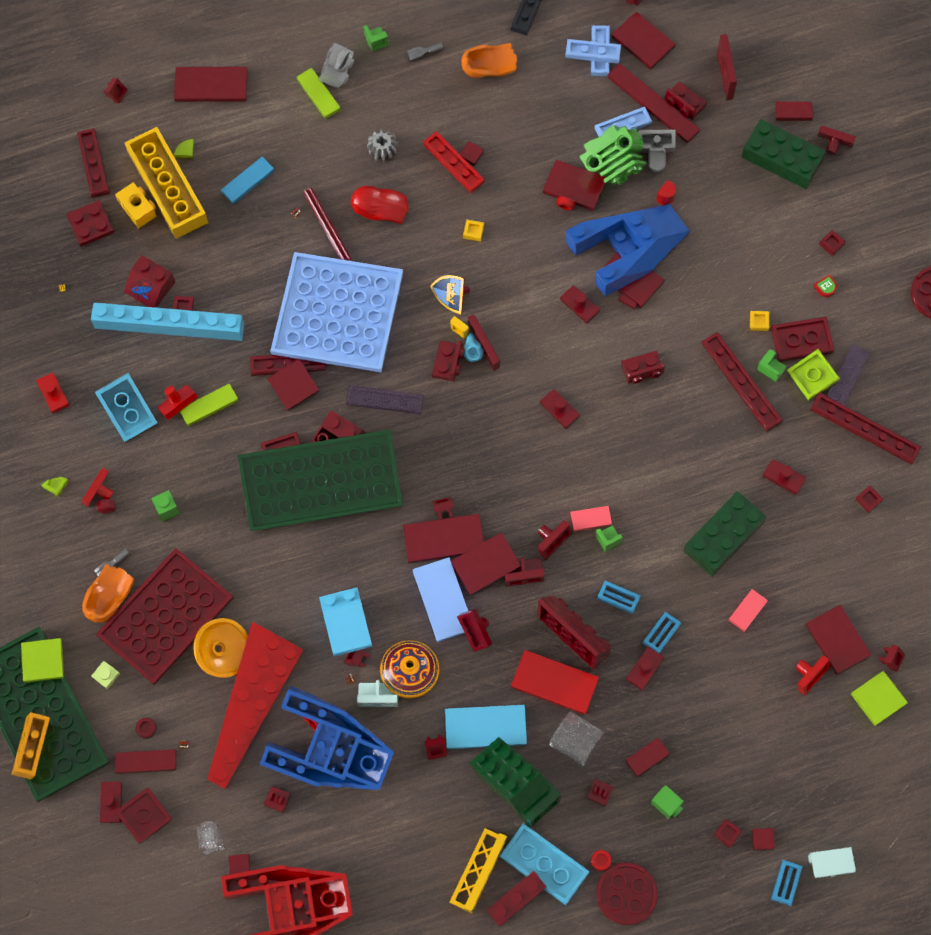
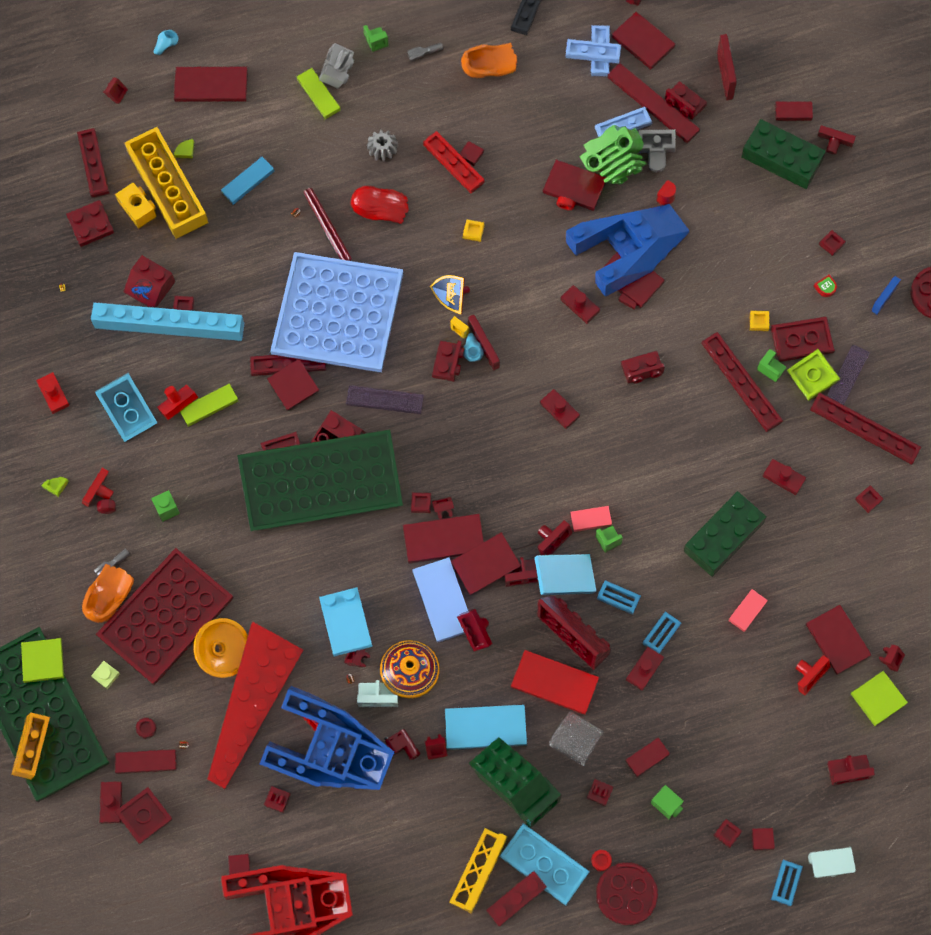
clear slope [197,821,225,855] -> none
none -> medium azure animal [154,30,179,55]
none -> dark red piece [384,729,421,760]
none -> dark red tile [411,492,431,513]
none -> medium azure tile [535,554,596,595]
none -> dark red panel [827,755,875,786]
none -> blue tile [872,276,901,315]

